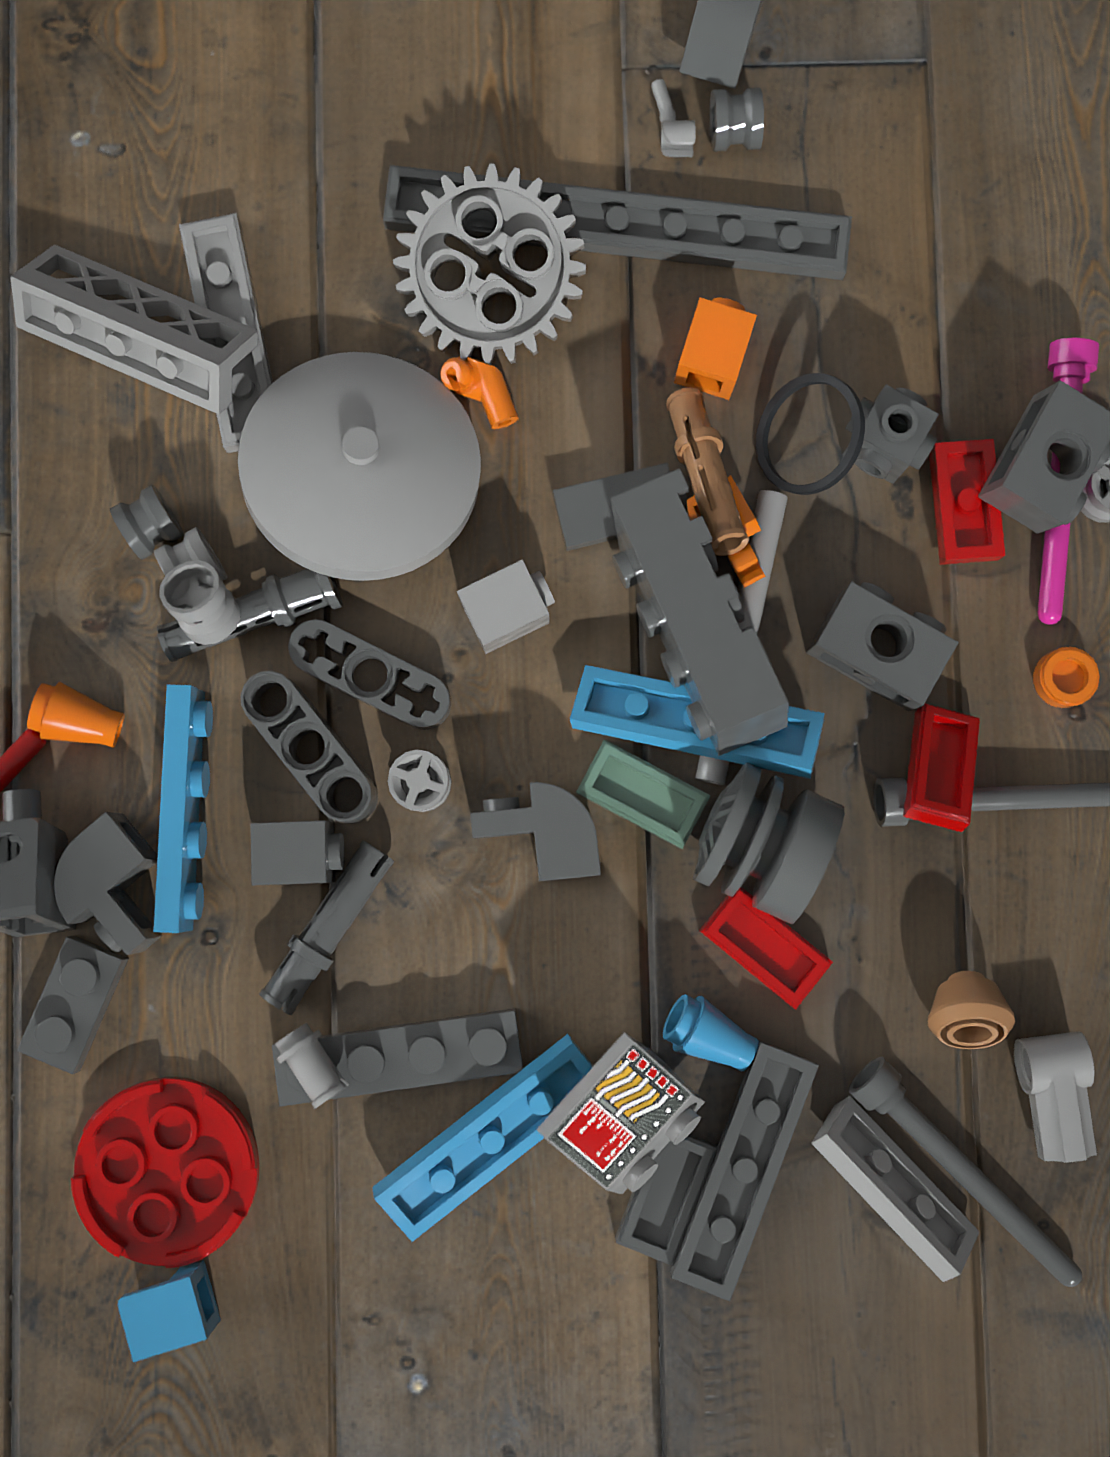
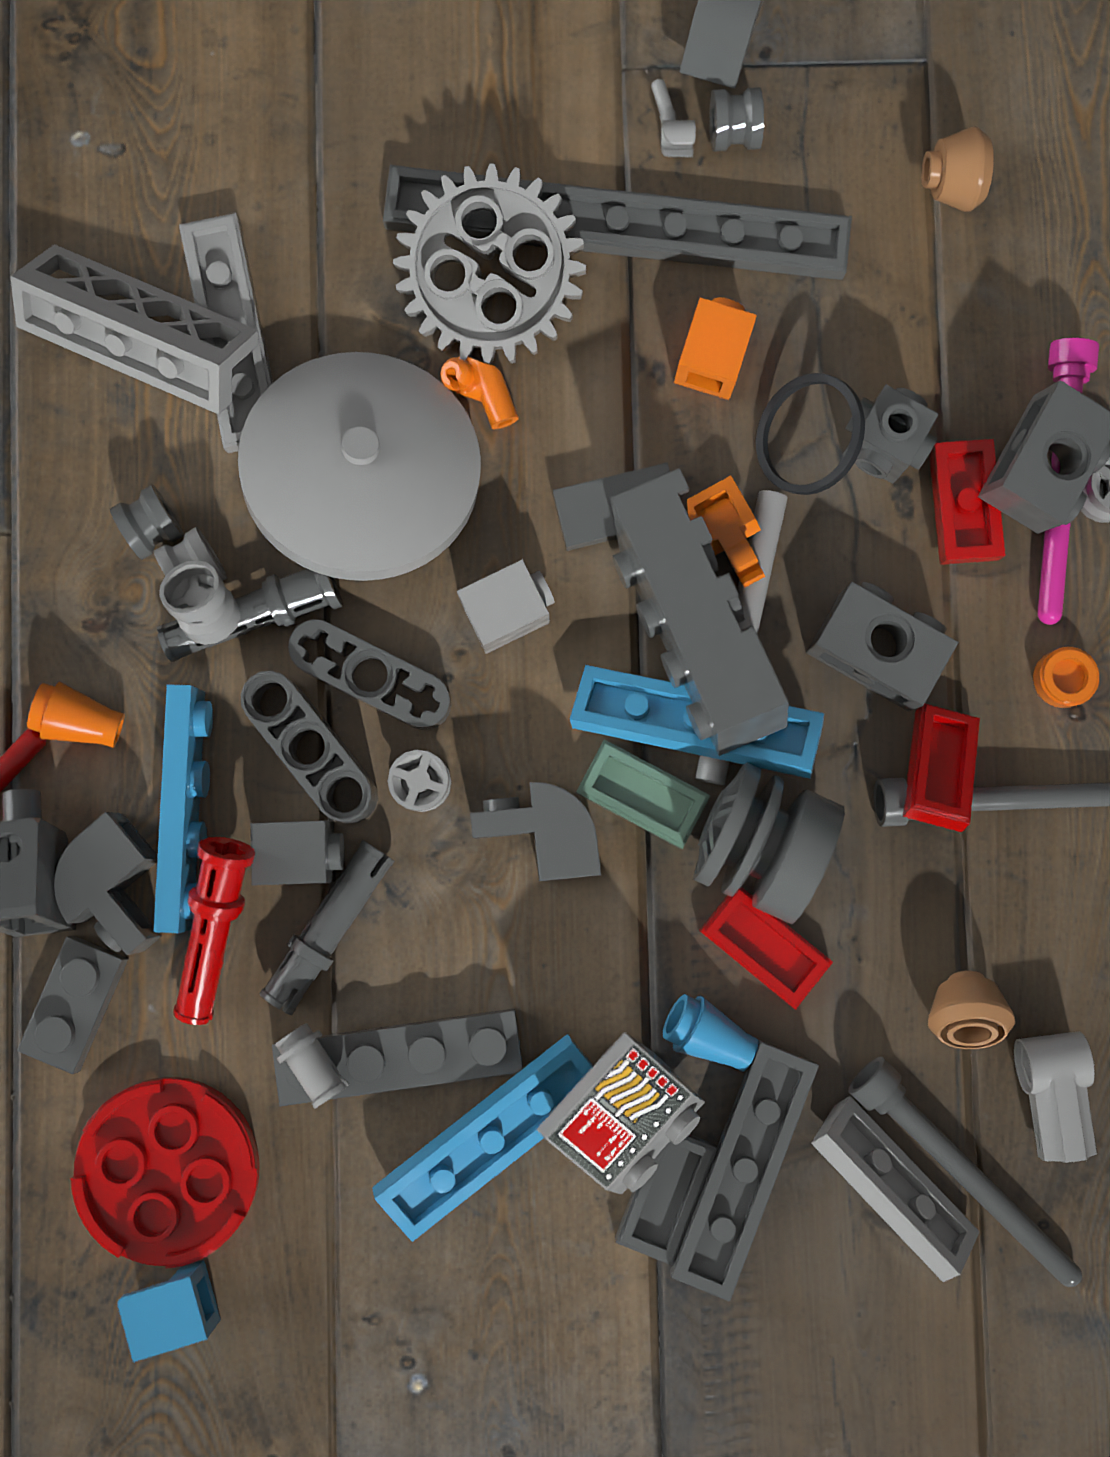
medium nougat pin [666,387,749,556] -> none
none -> red pin [173,837,255,1025]
none -> medium nougat cone [922,127,994,212]

